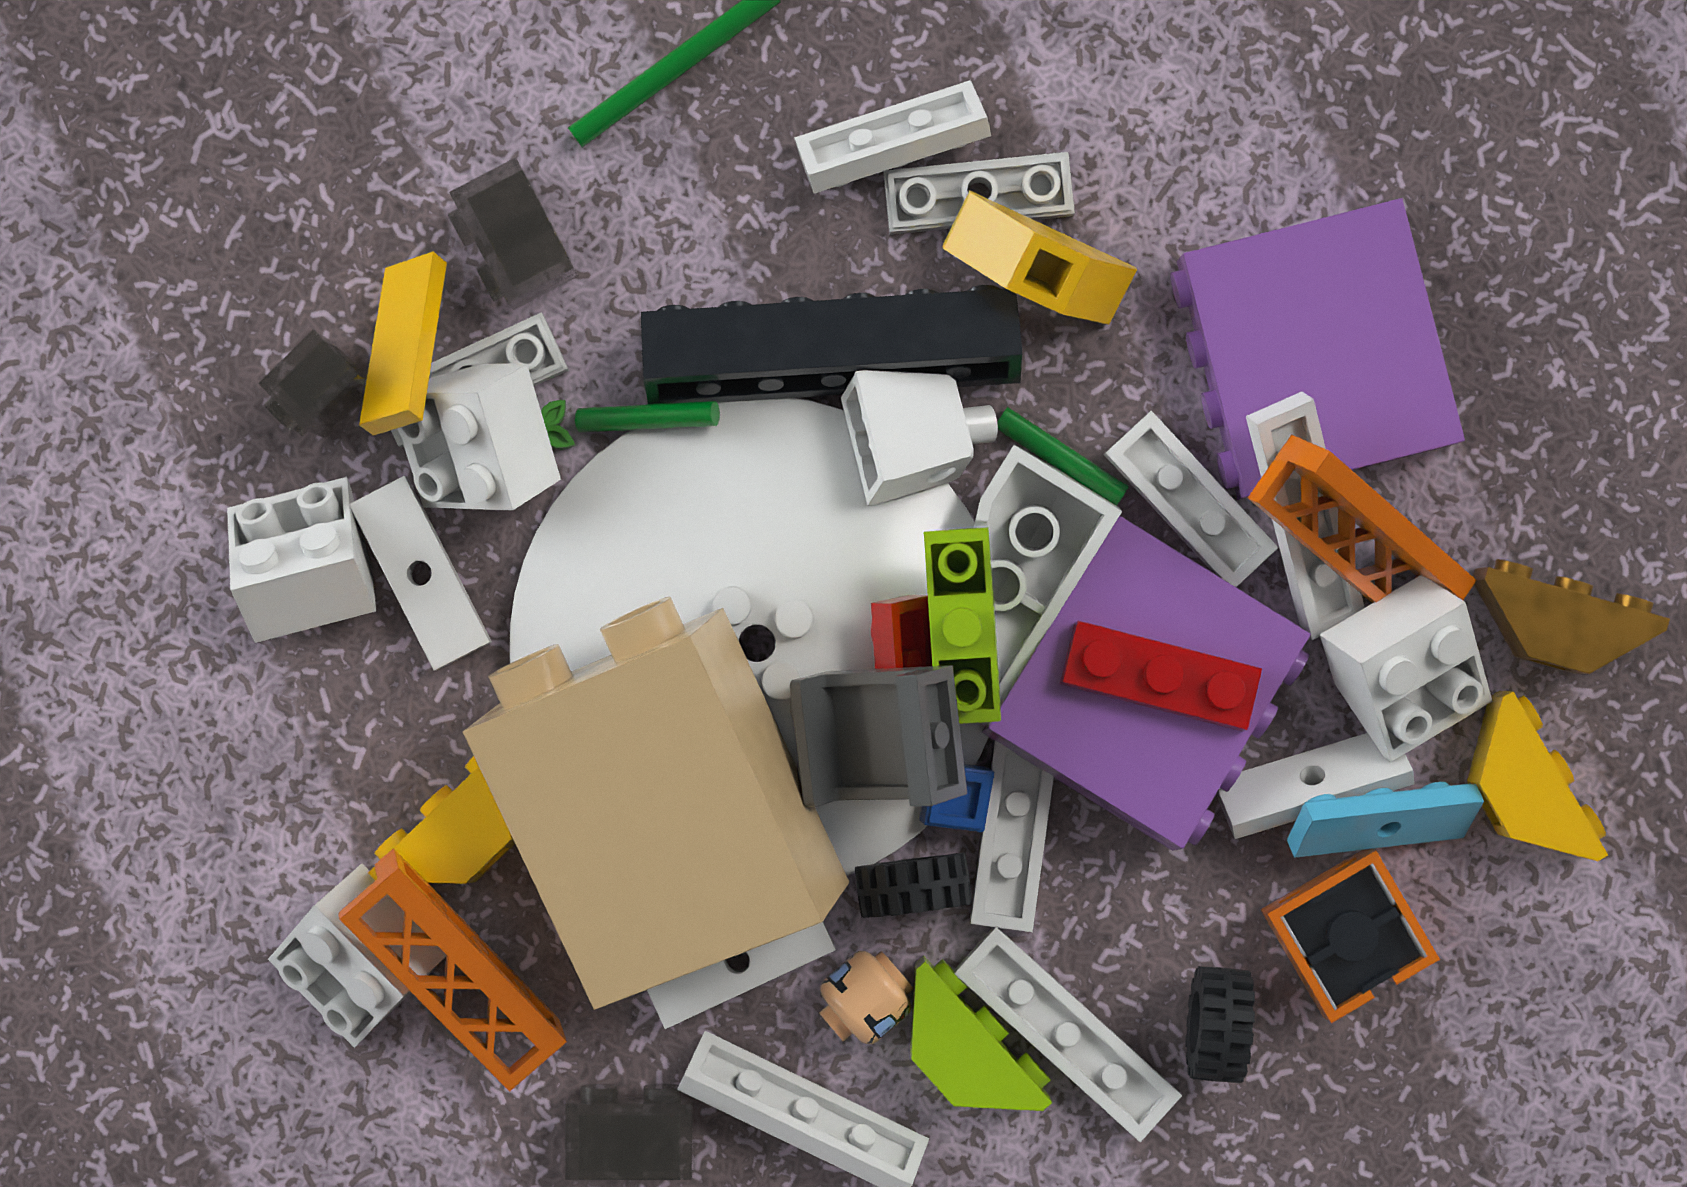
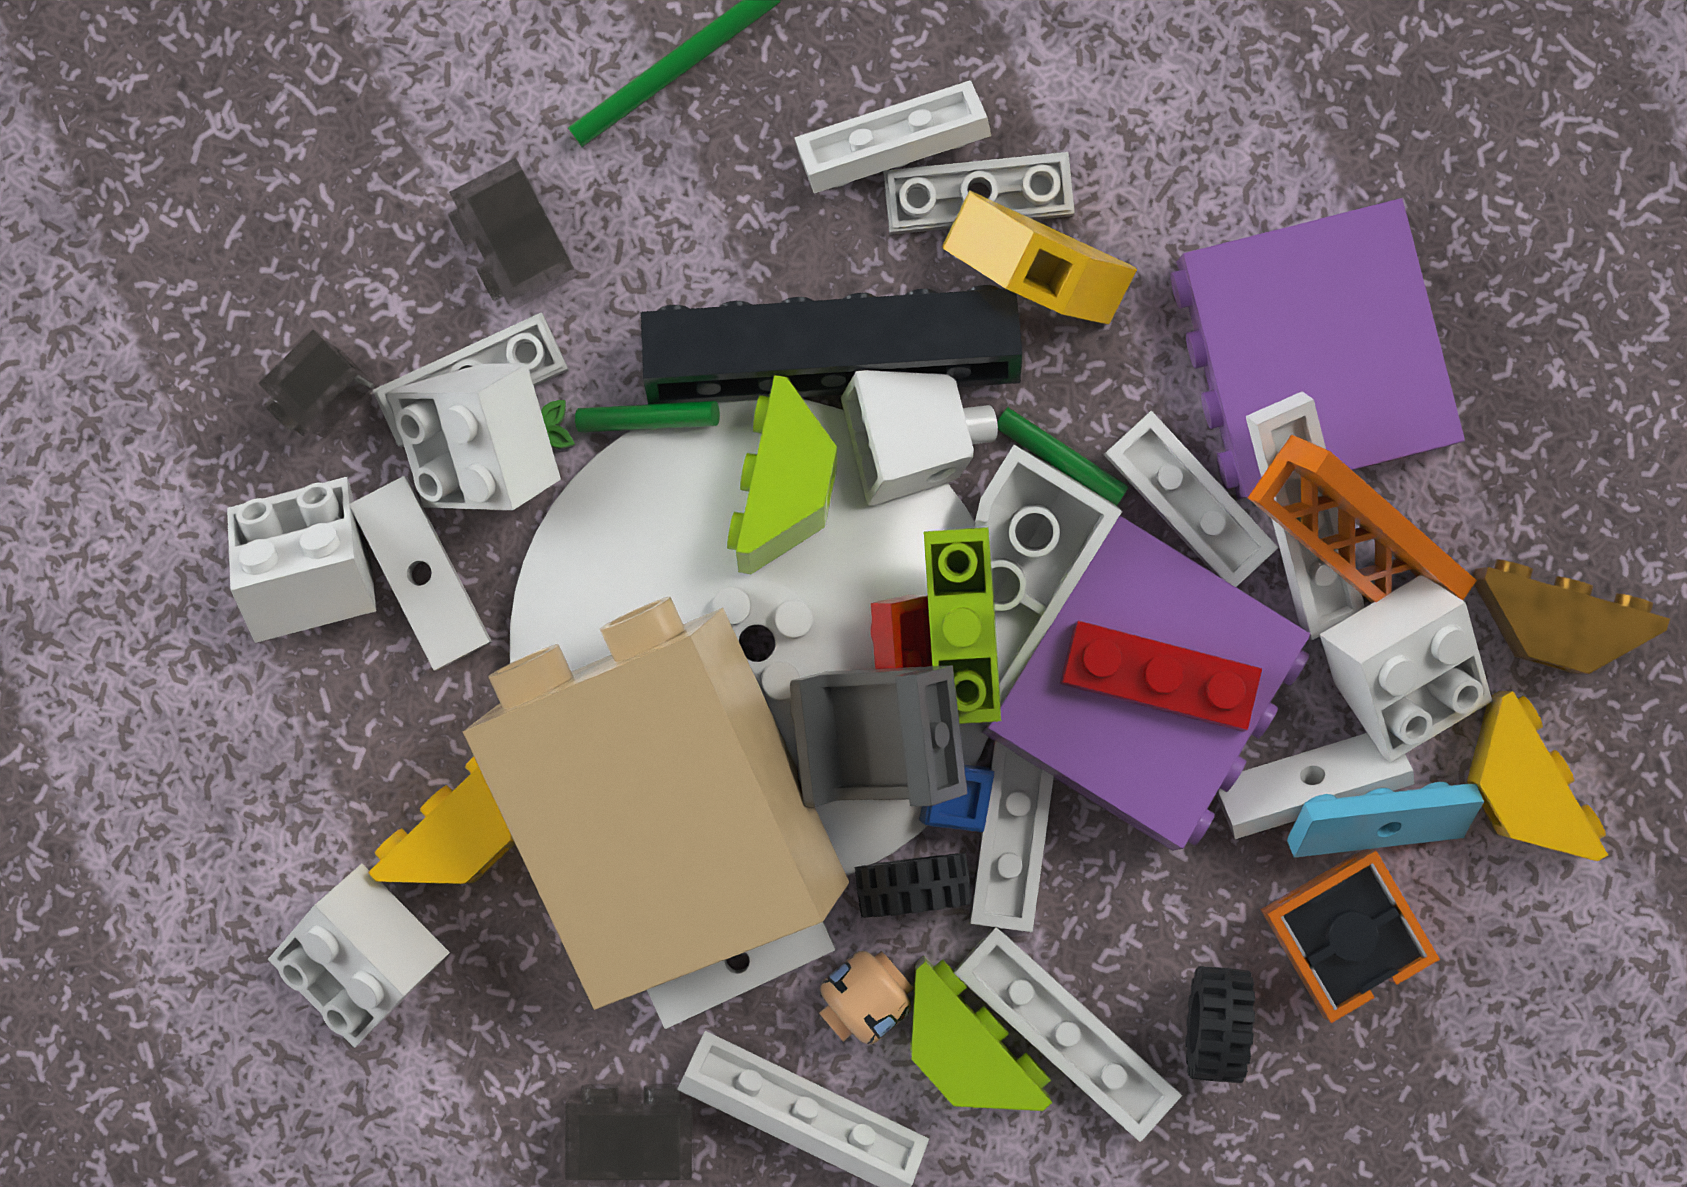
orange fence [338,848,567,1092] -> none
yellow tile [359,251,447,436] -> none
none -> lime slope [727,375,837,575]

